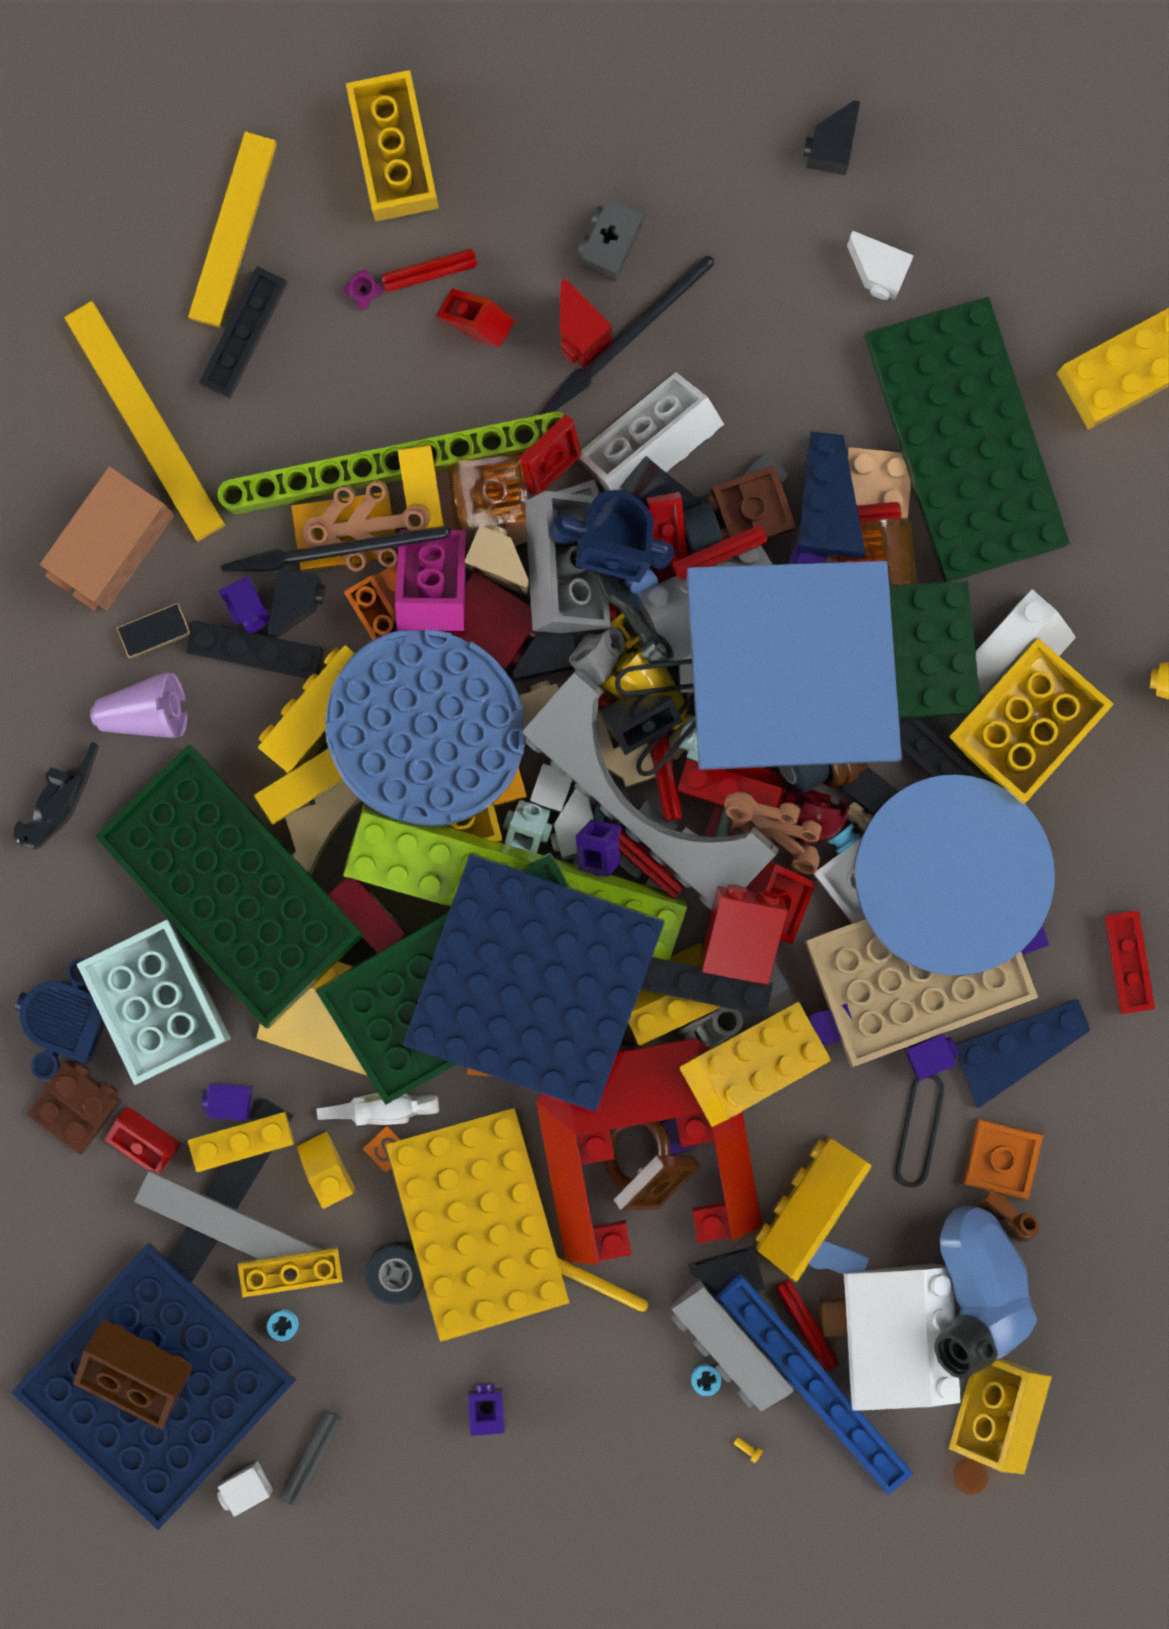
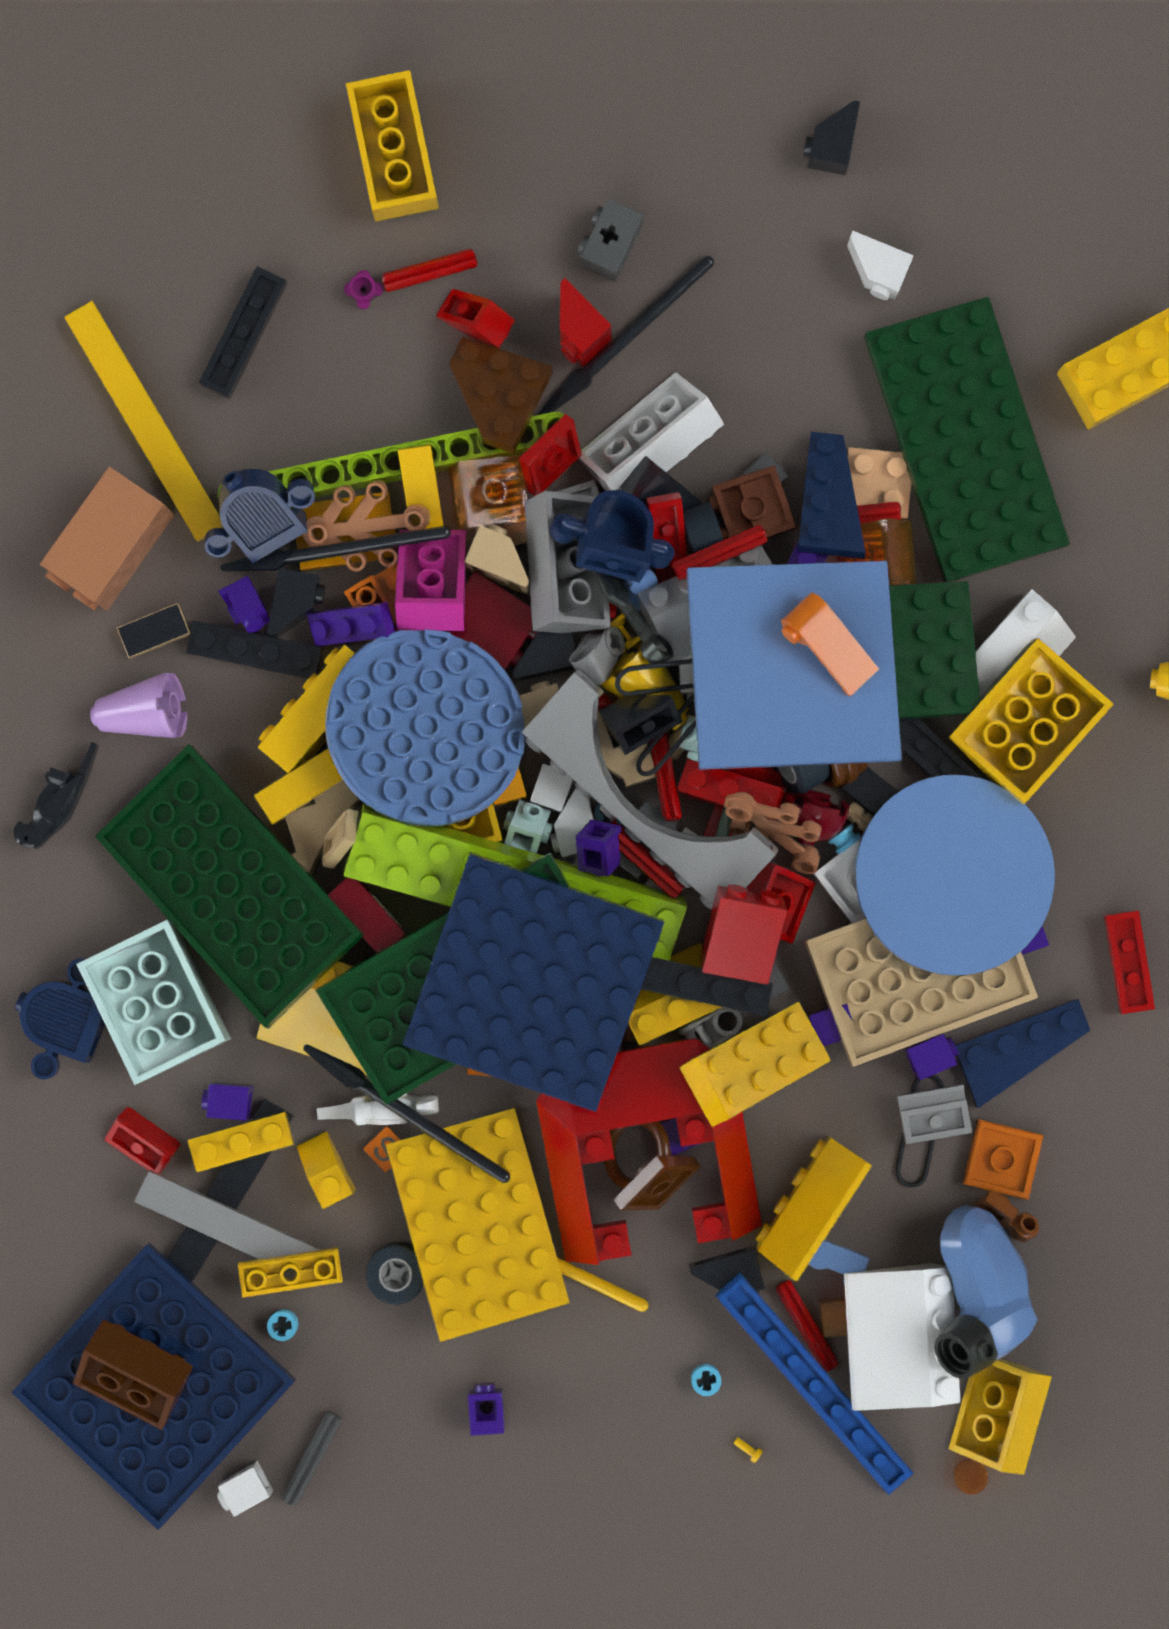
copper plate [27,1060,123,1155] -> none
yellow tile [188,131,277,328] -> none
light grey slope [671,1279,794,1412] -> none
none -> dark blue piece [204,469,315,563]
none -> black piece [303,1044,511,1183]
none -> dark purple plate [307,602,395,646]
none -> tan tile [322,809,358,869]
none -> reddish brown plate [449,337,553,453]
none -> orange door [781,592,879,696]
none -> light grey plate [896,1084,972,1144]

